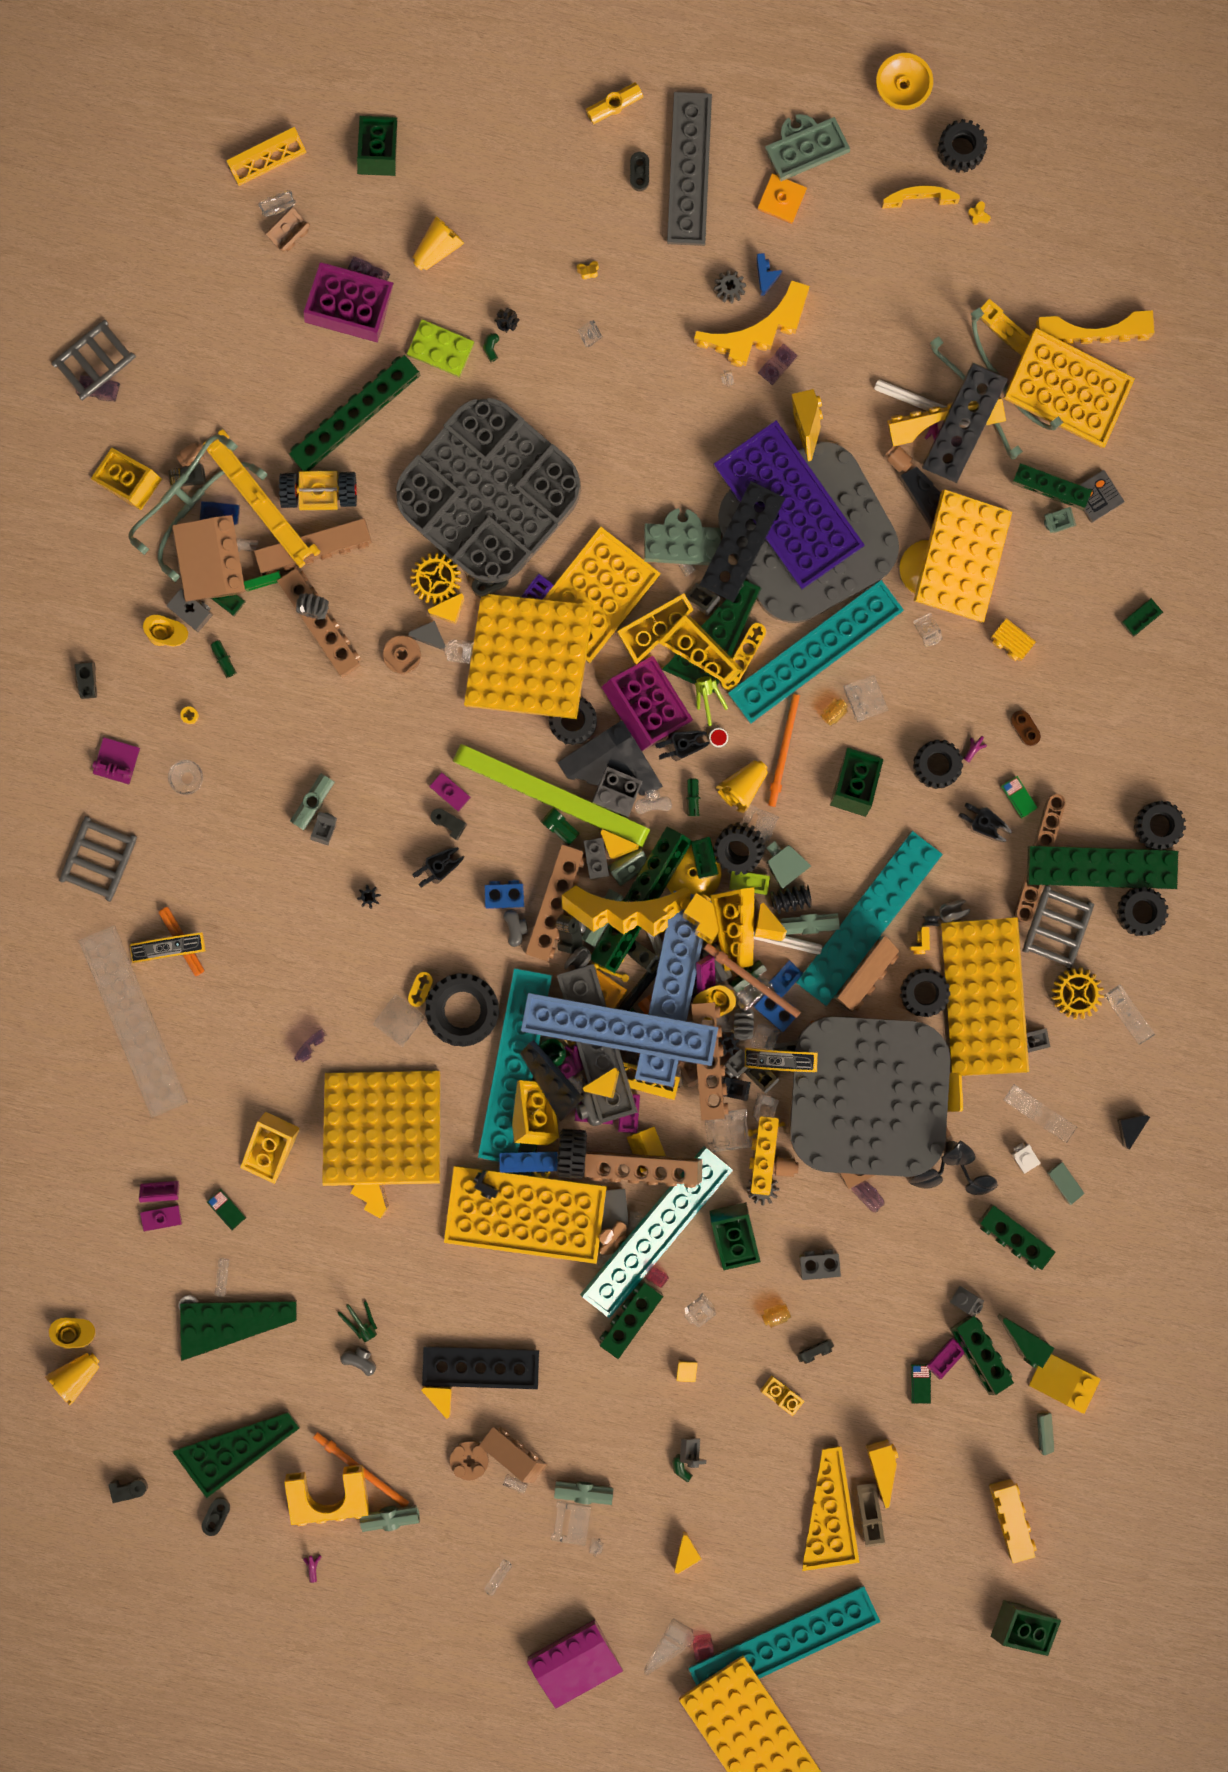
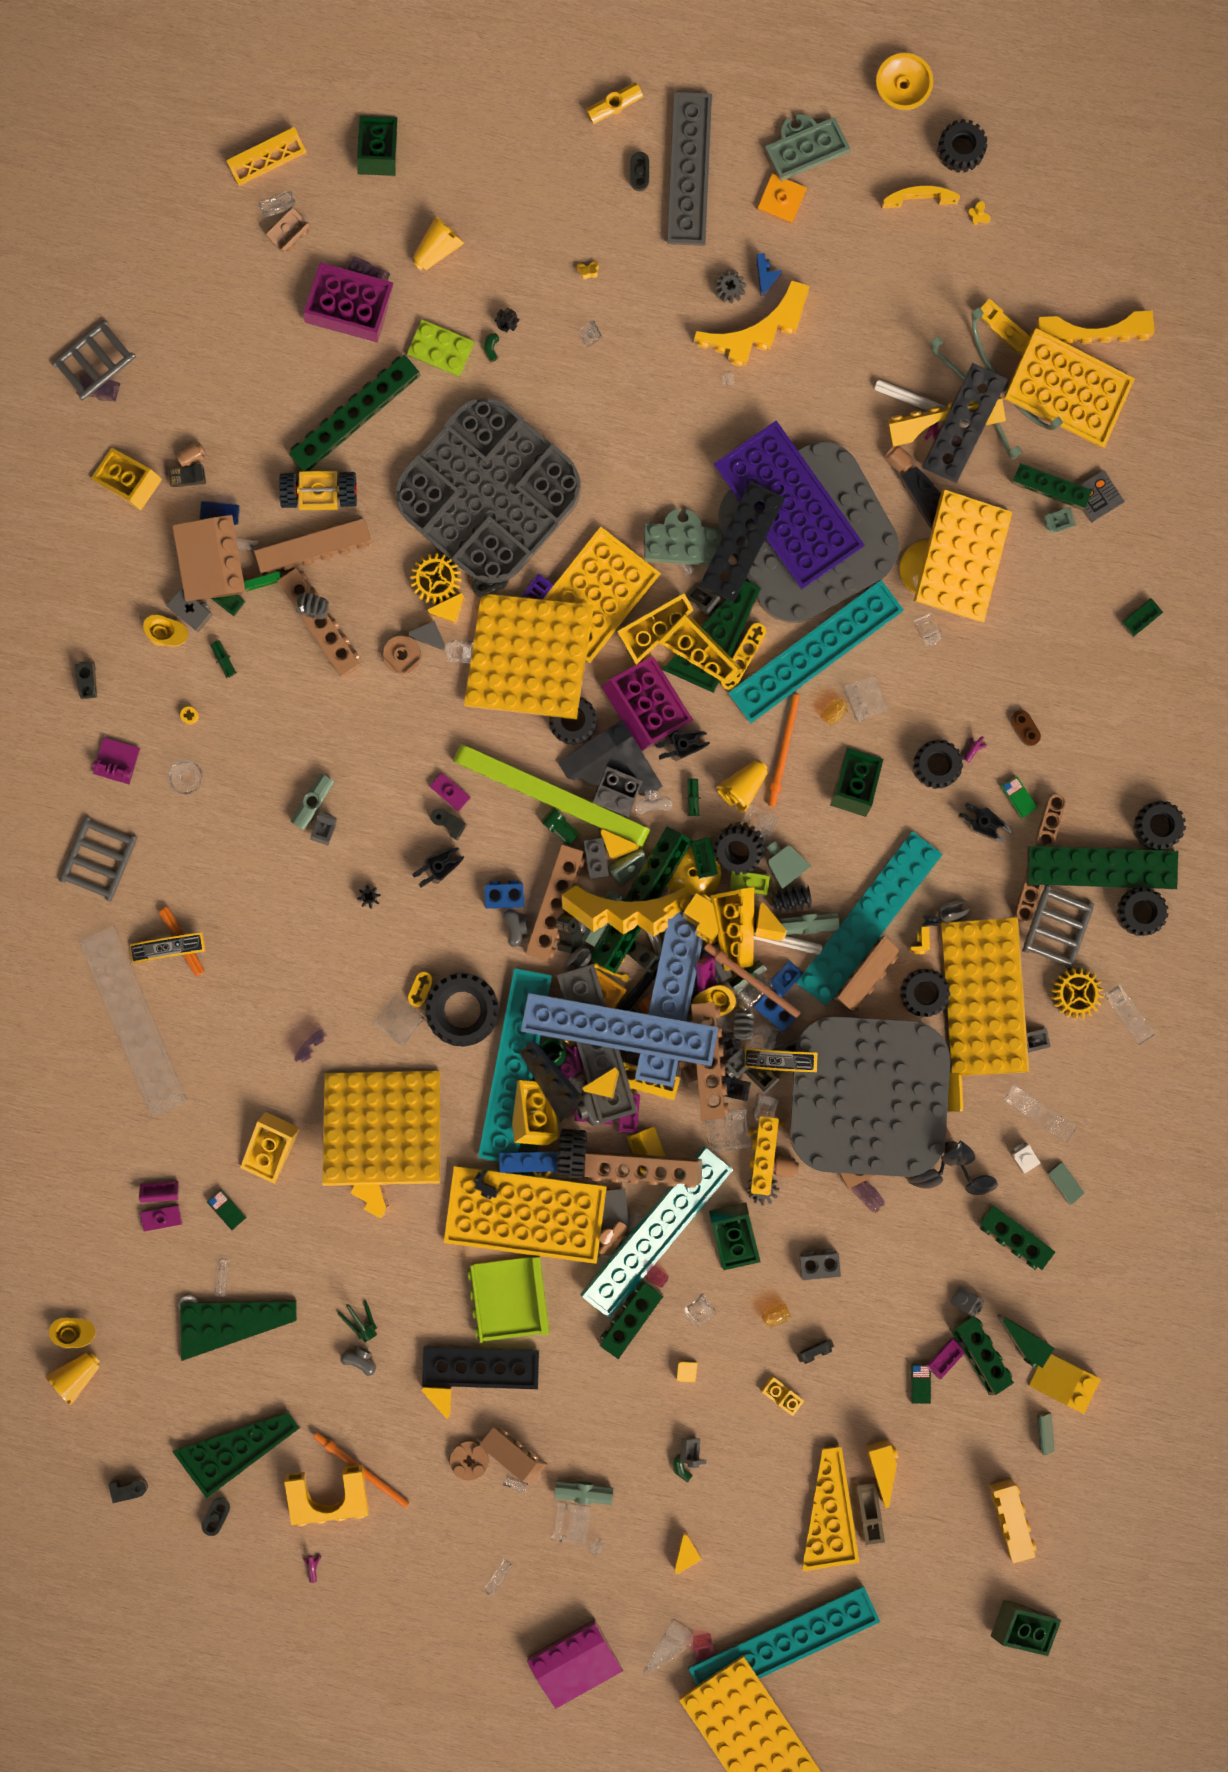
sand green bar [128,434,268,582] -> none
yellow piece [203,429,321,568] -> none
sand green piece [360,1505,420,1532] -> none
lime plant [695,676,728,726] -> none
red tile [709,728,728,748] -> none
slope [758,343,798,385] -> none
yellow slope [791,389,823,461] -> none
yellow brick [990,618,1036,661] -> none
black slope [1117,1114,1150,1150] -> none
none -> lime panel [468,1256,550,1343]

